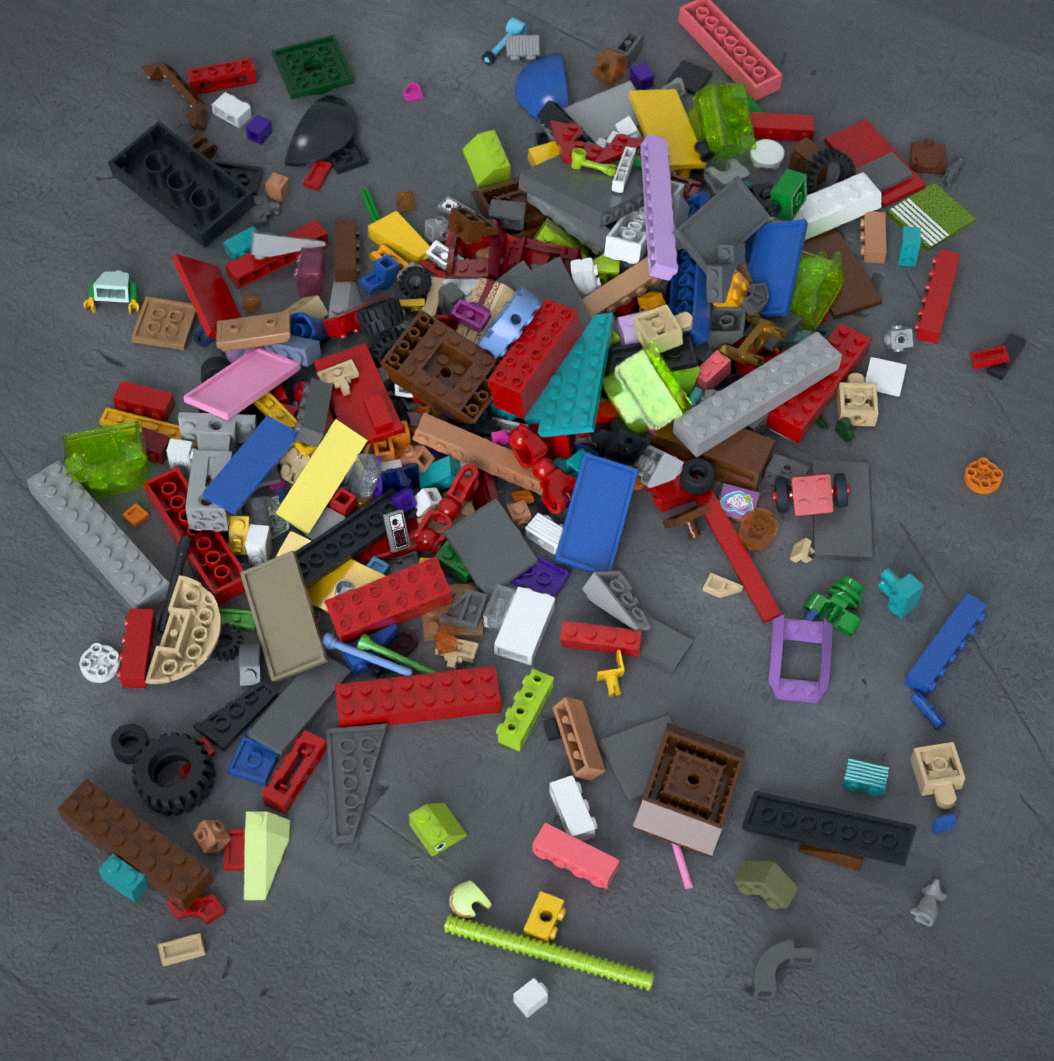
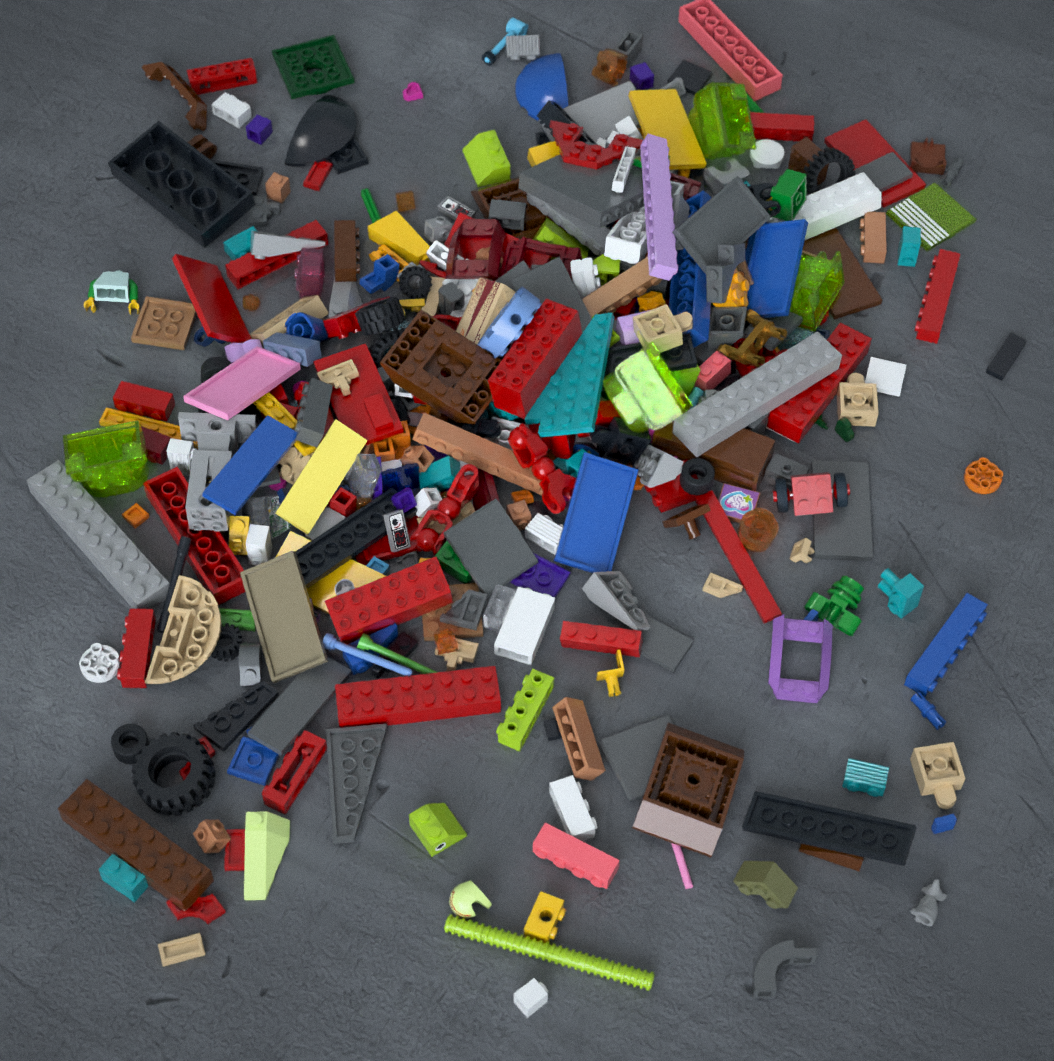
medium nougat container [216,310,291,352] -> none
reddish brown brick [447,208,499,244] -> none
magenta slope [450,299,491,332] -> none
dark pink tile [491,430,510,446] -> none
lime brick [571,148,617,176] -> none
black bush [694,139,715,162] -> none
dark grey tile [741,283,769,316] -> none
light grey brick [884,325,913,352] -> none
red tile [969,345,1010,370] -> none

